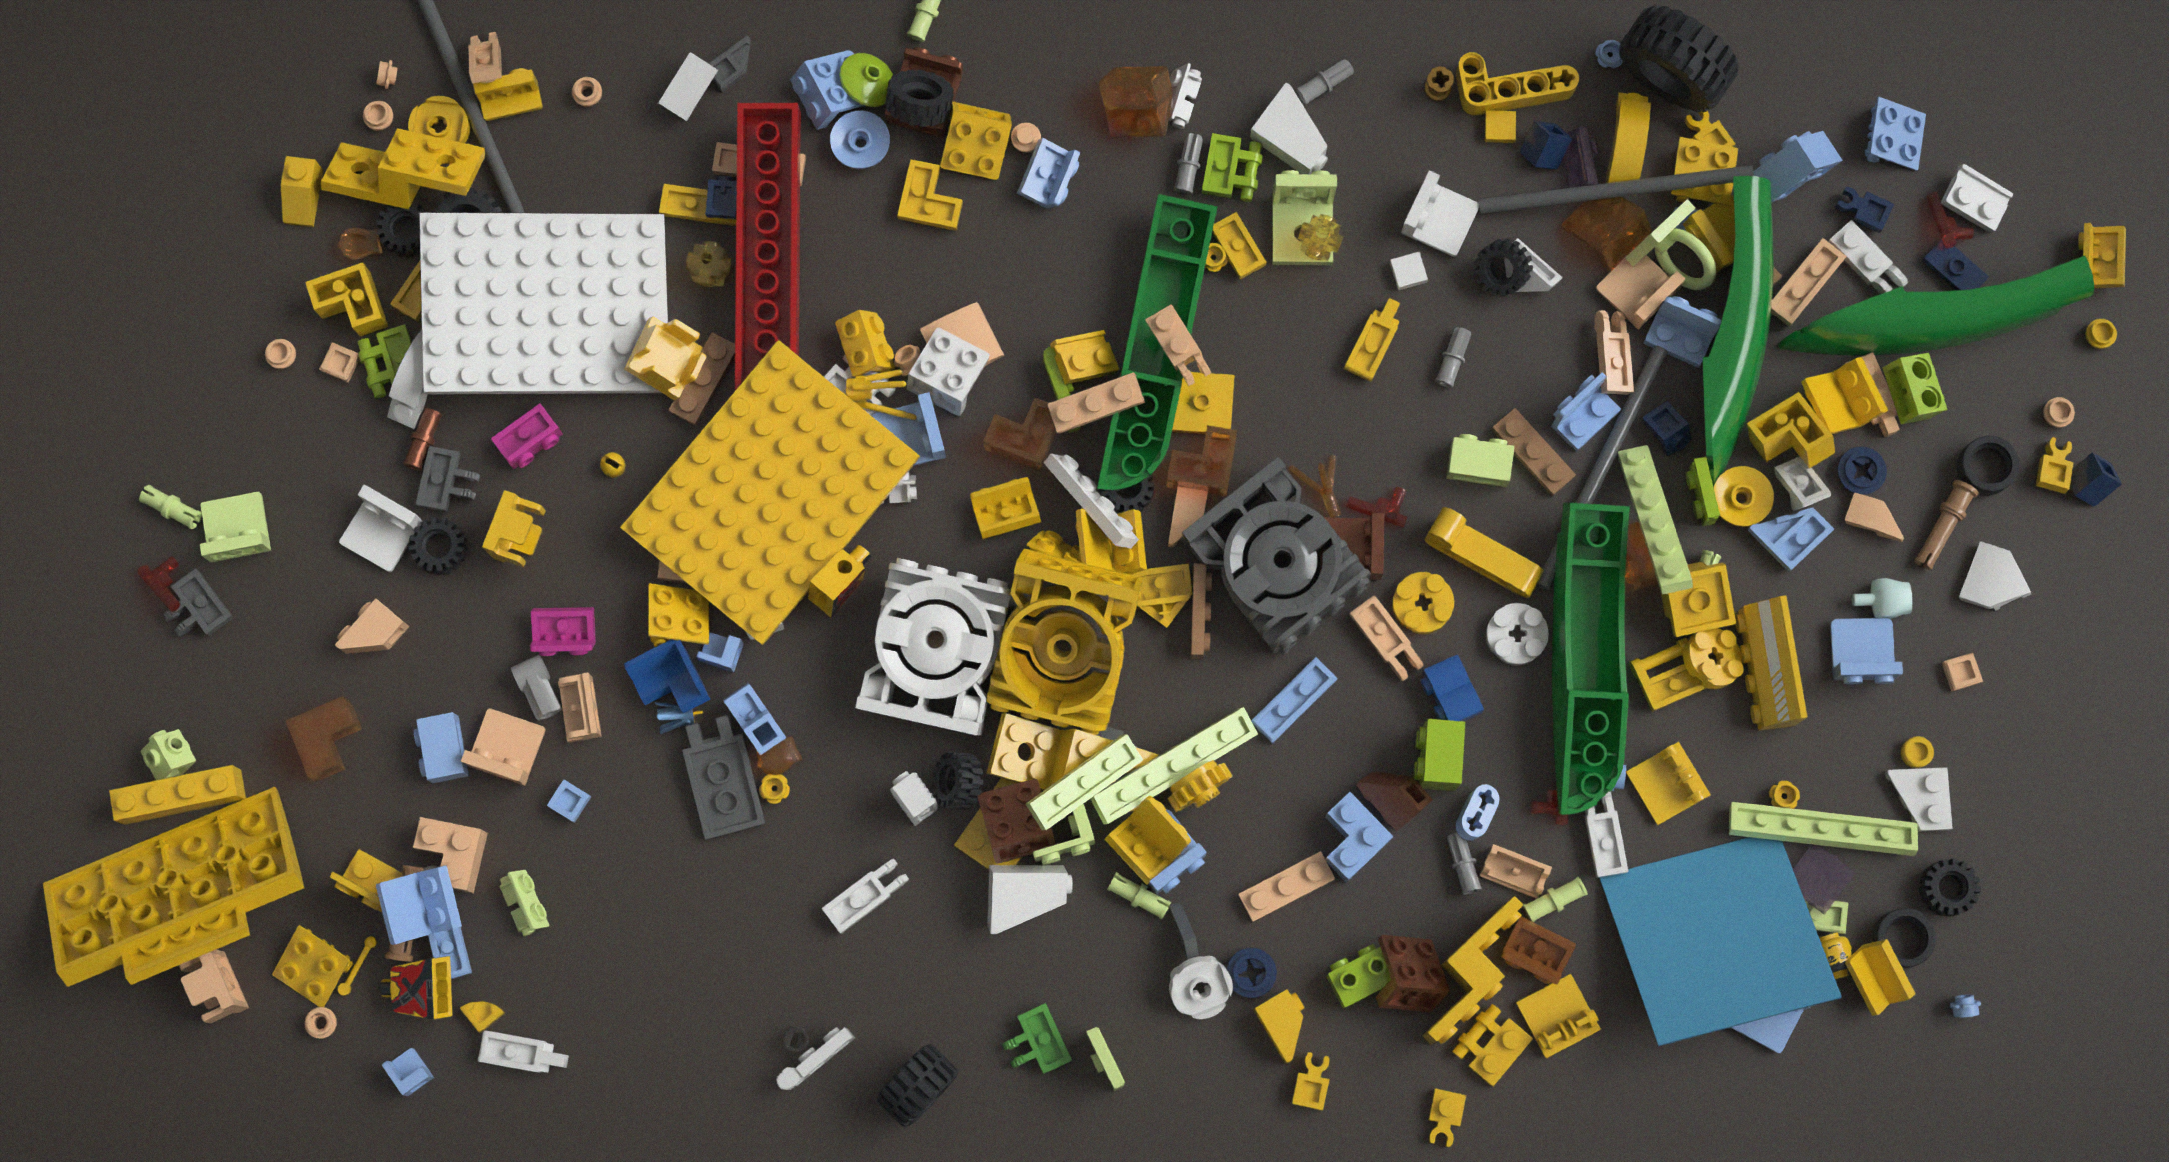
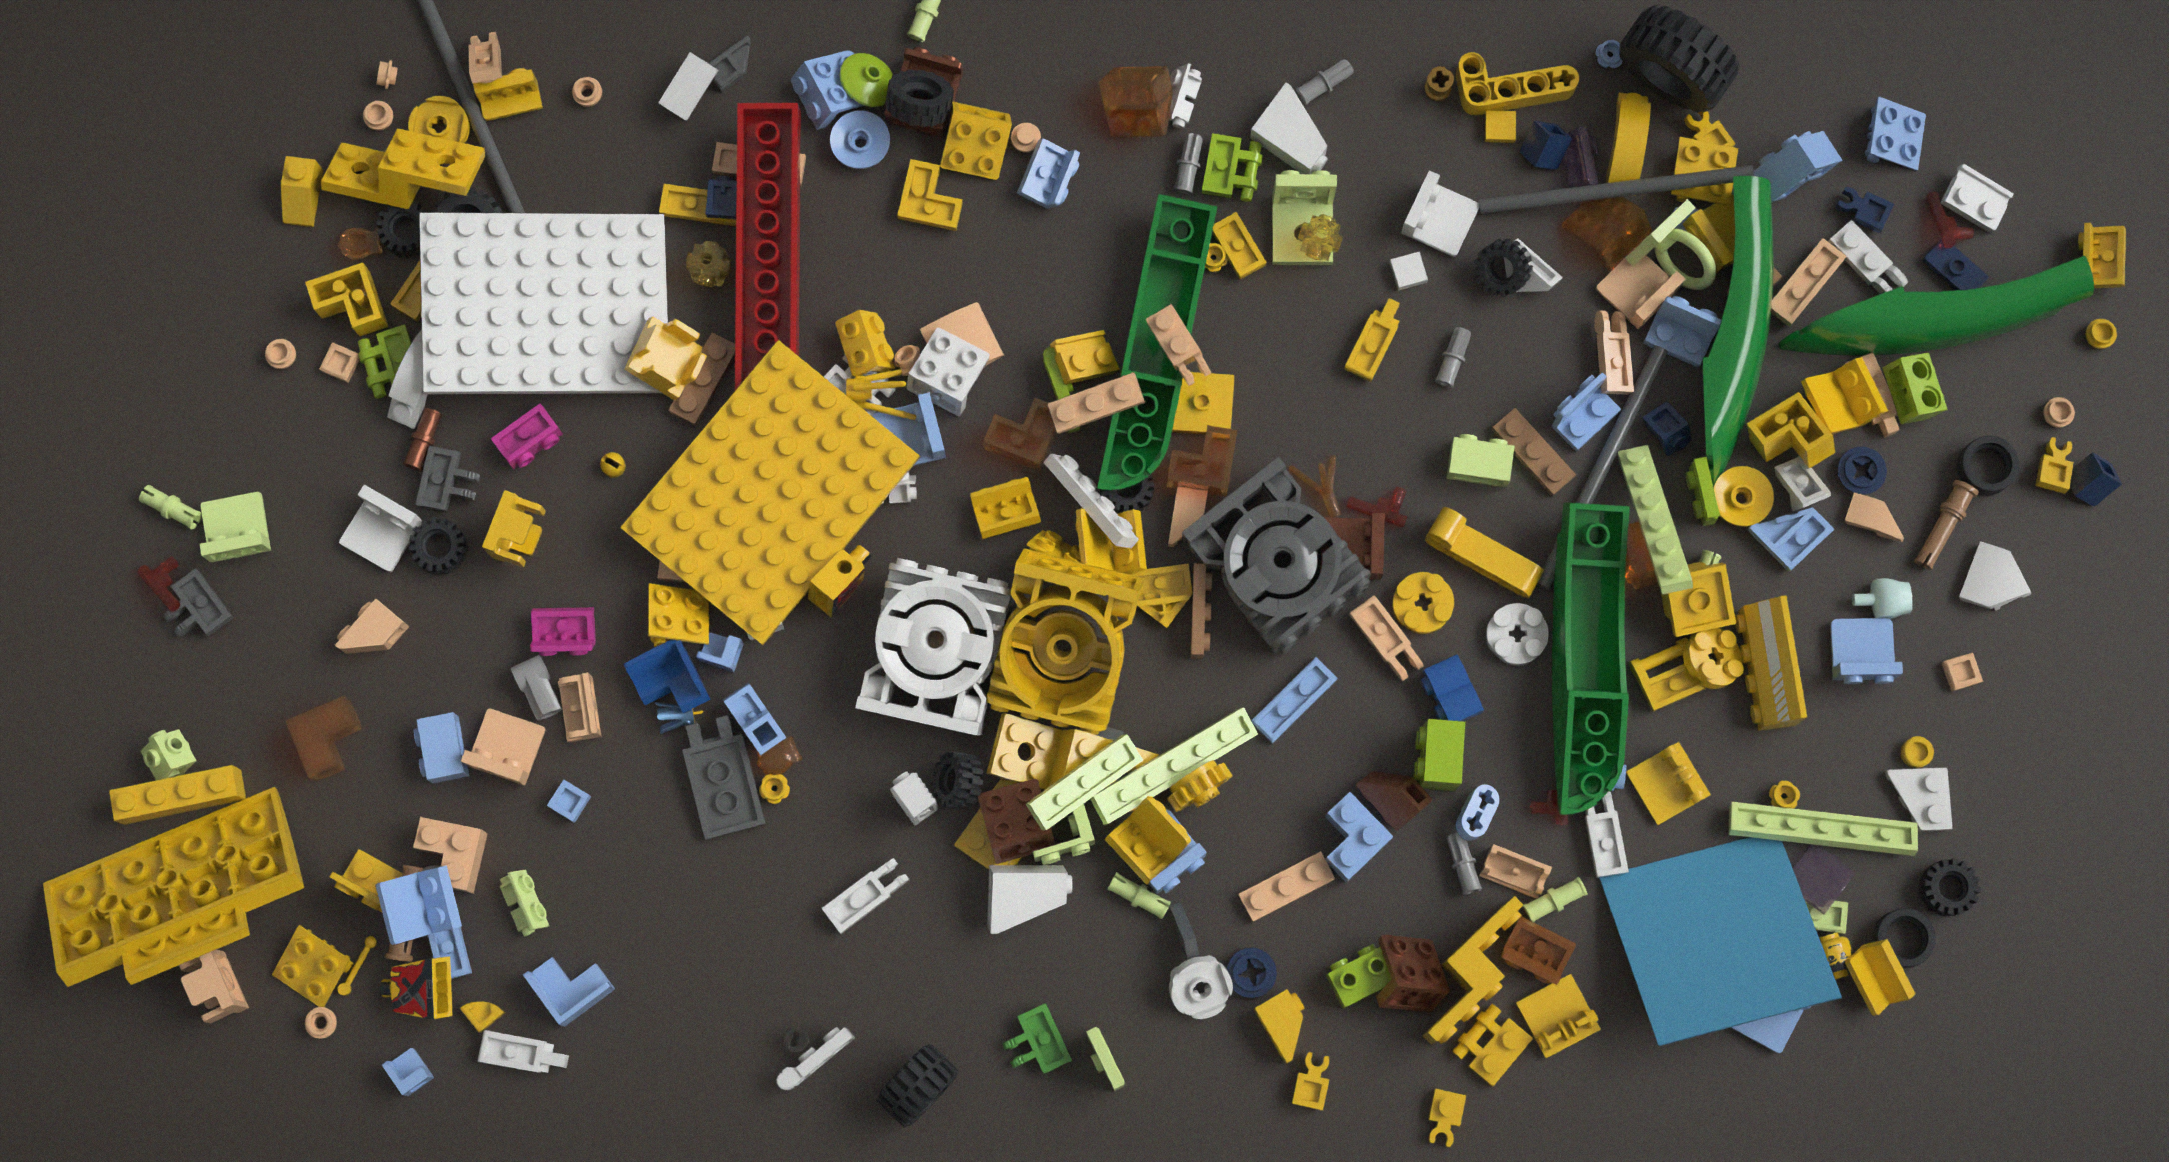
light blue plate [1950,994,1981,1018] -> none
none -> light blue panel [523,957,615,1027]

